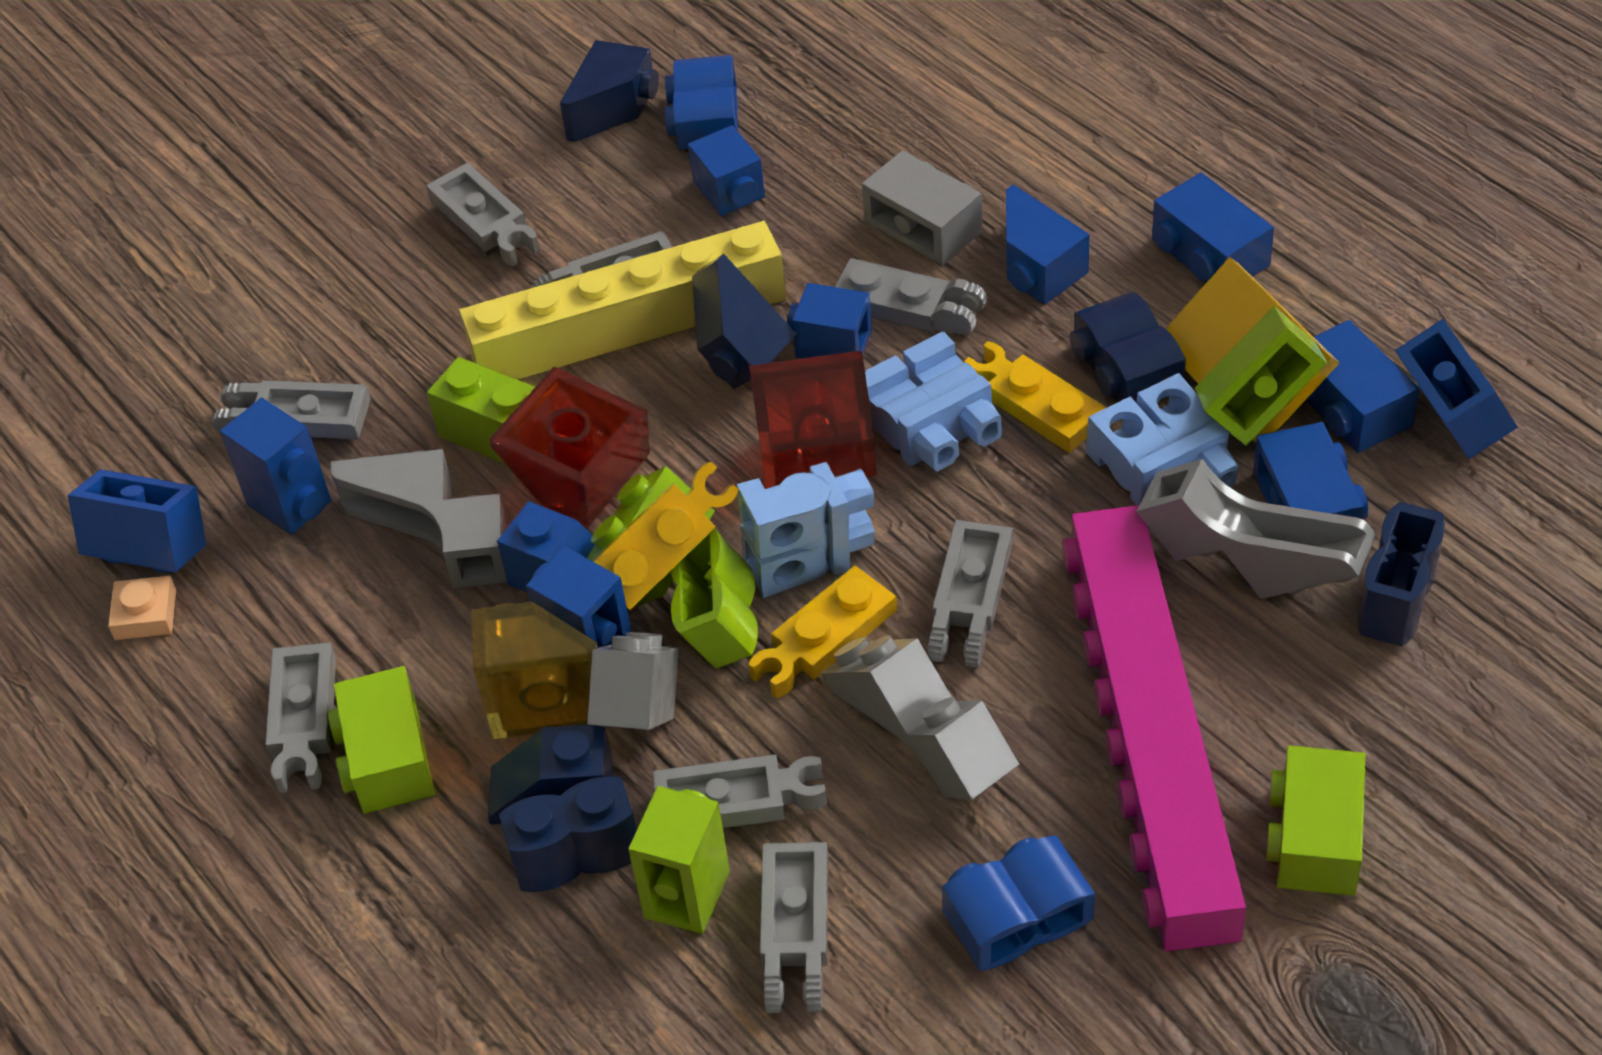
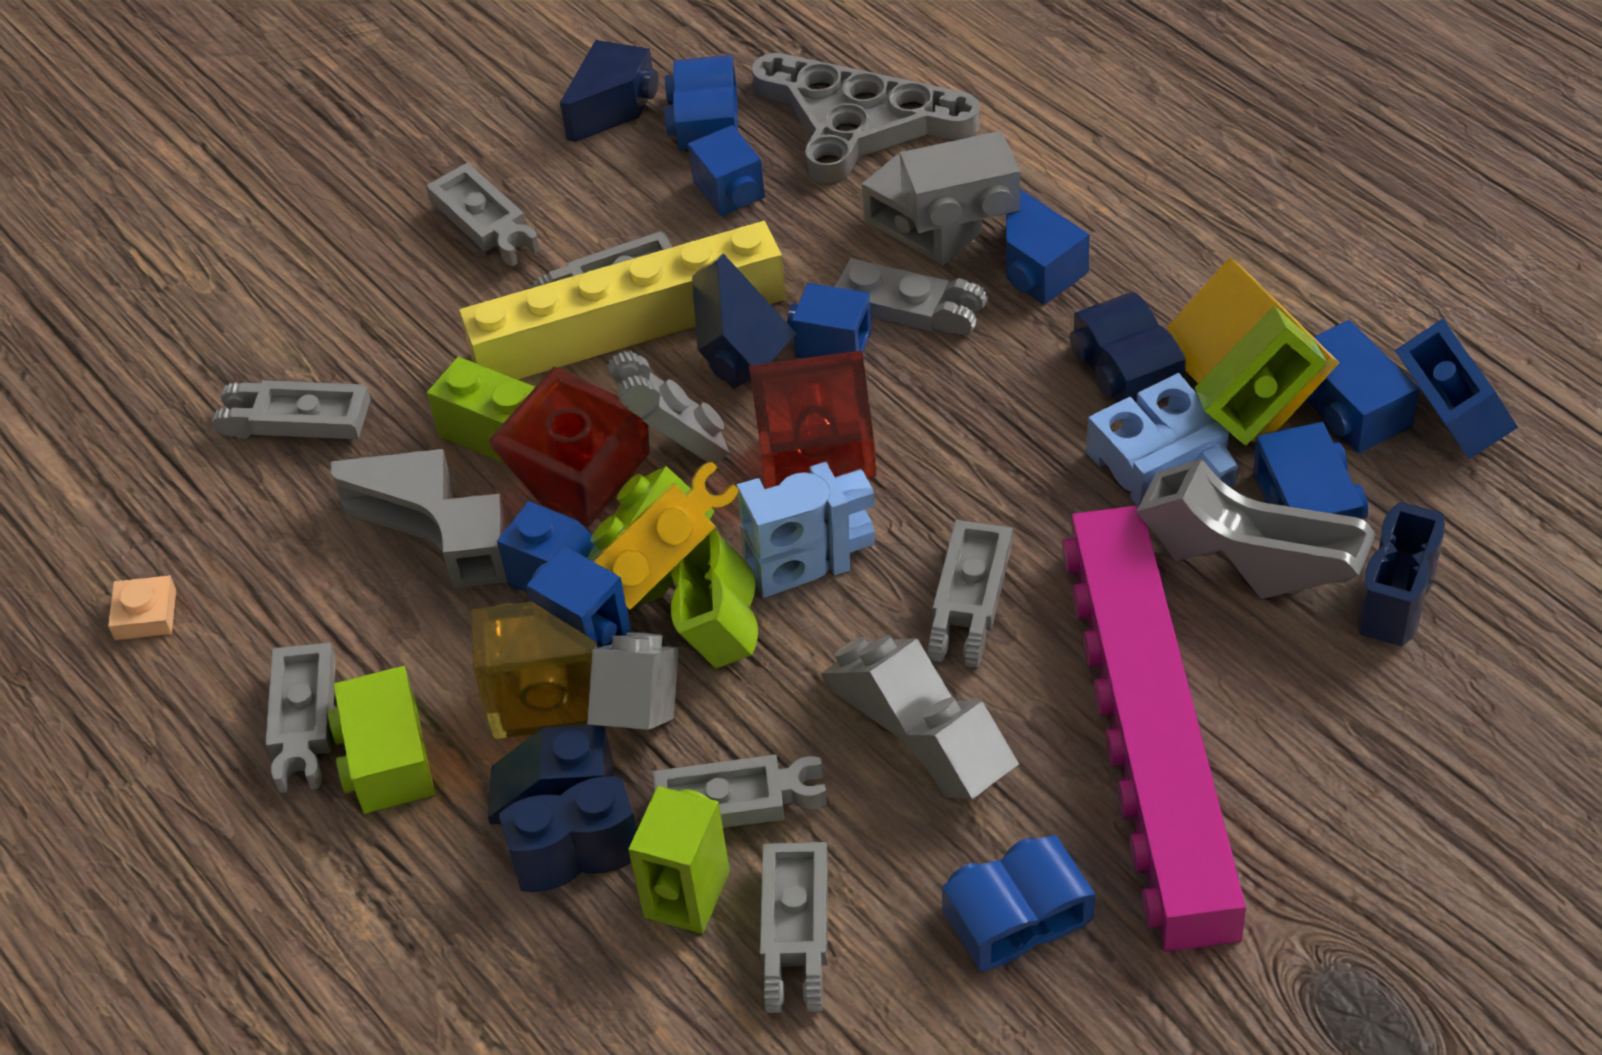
blue brick [67,469,206,573] -> none
blue brick [220,397,332,535] -> none
yellow plate [748,565,897,699] -> none
light blue hips [855,331,1002,472] -> none
yellow plate [964,341,1107,453] -> none
blue brick [1152,172,1274,282] -> none
lime brick [1266,745,1366,896] -> none
none -> light grey hinge [607,351,730,464]
none -> light grey beam [752,53,980,184]
none -> light grey brick [900,130,1020,233]

